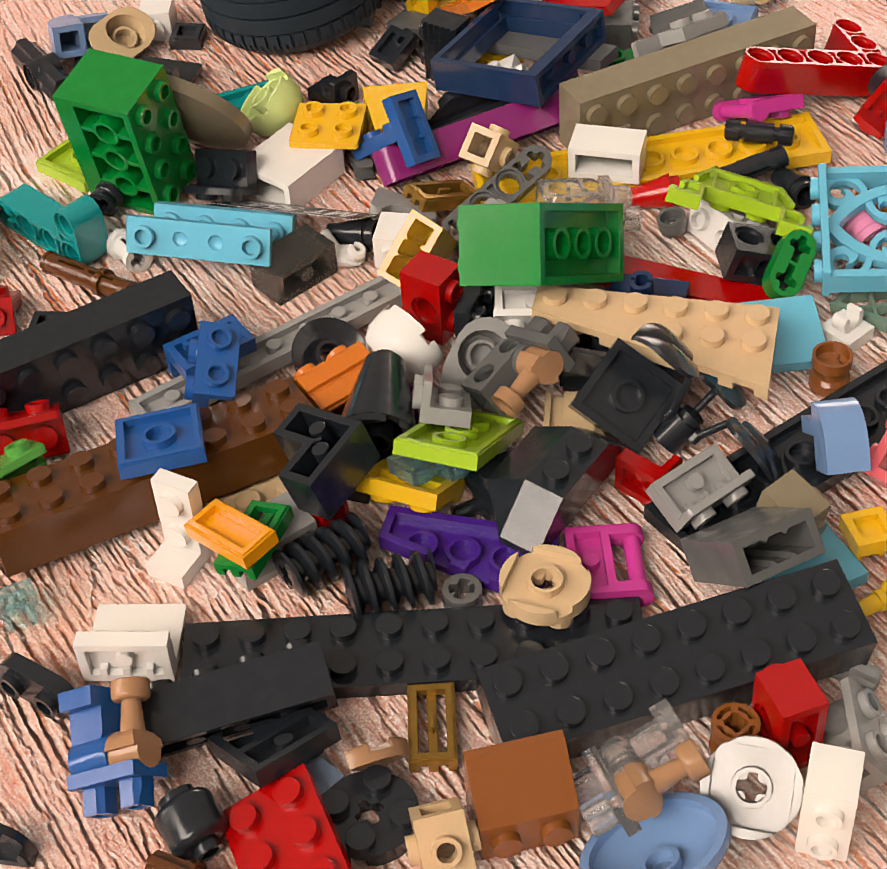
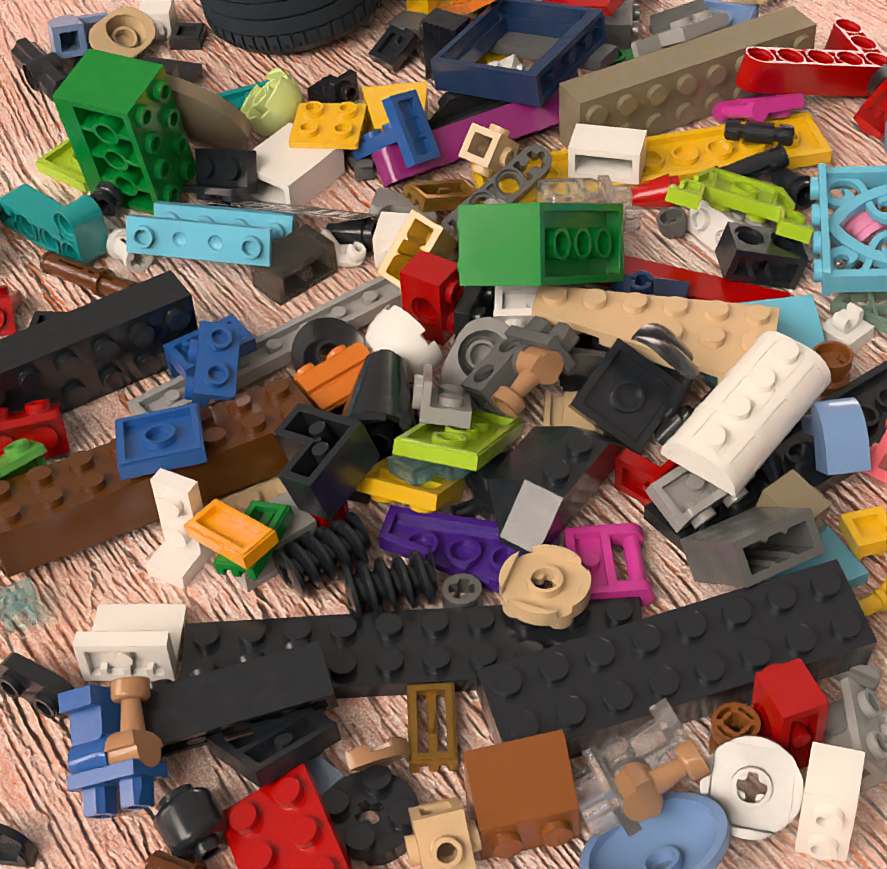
green beam [762,229,817,299] -> none
none -> white container [660,331,831,497]

